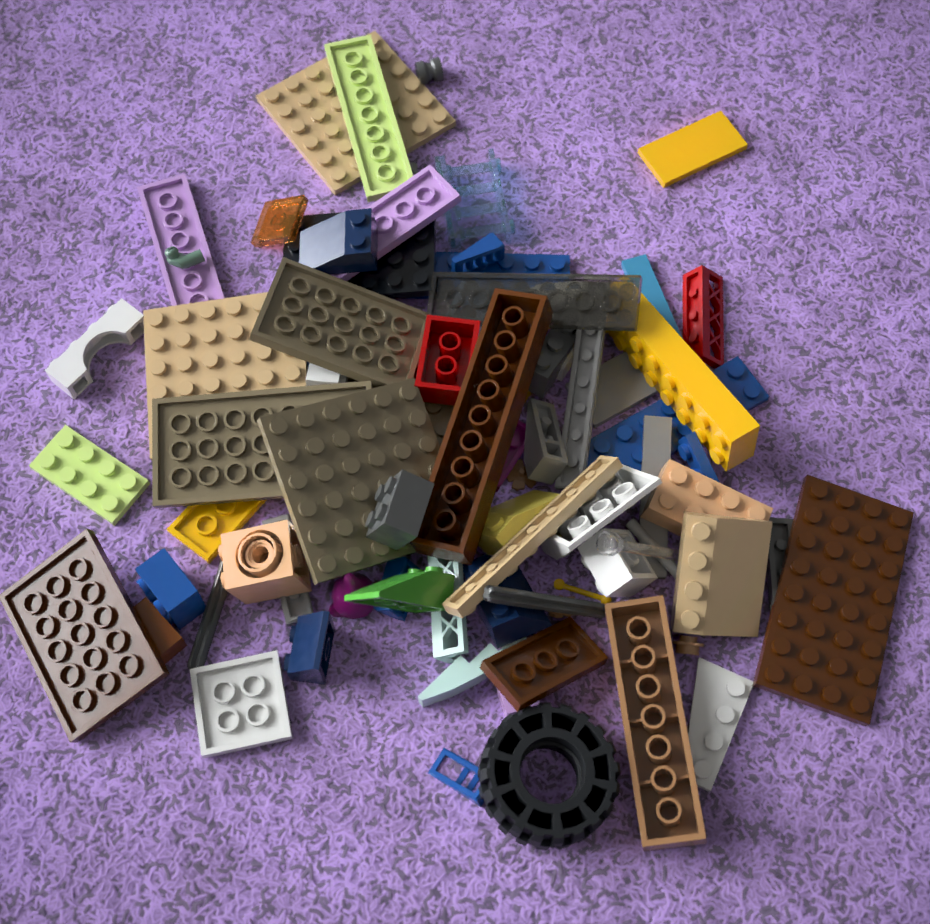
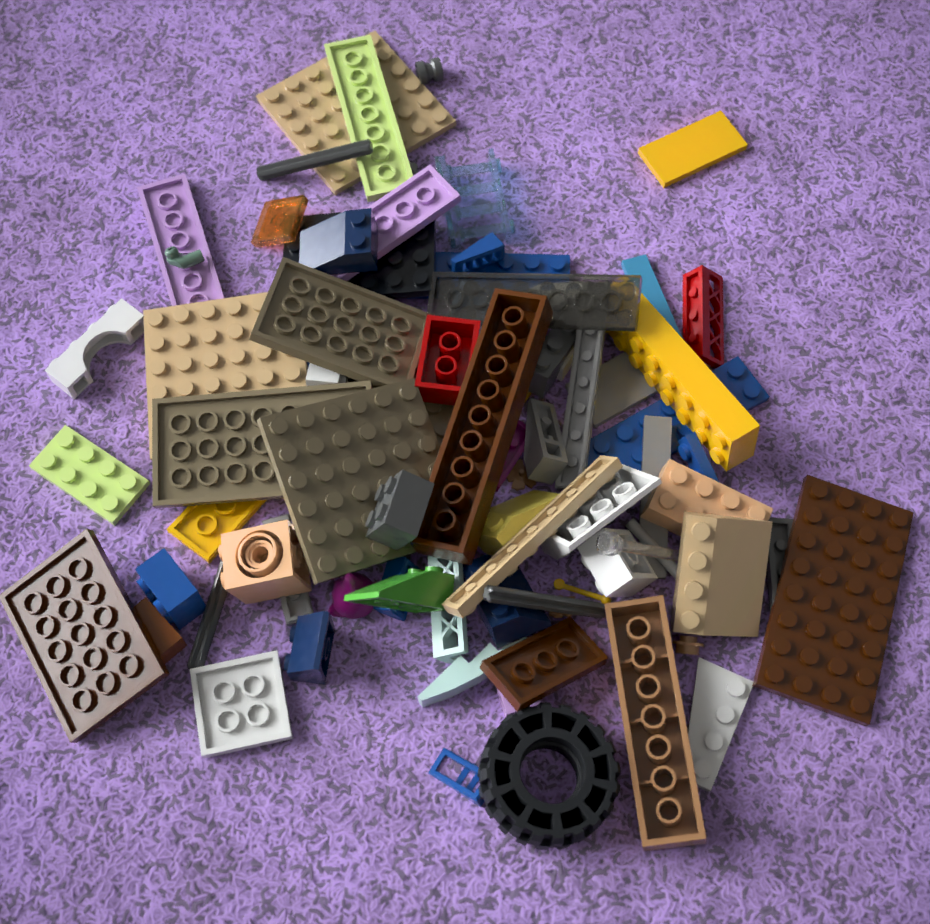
none -> dark grey axle [256,139,373,181]

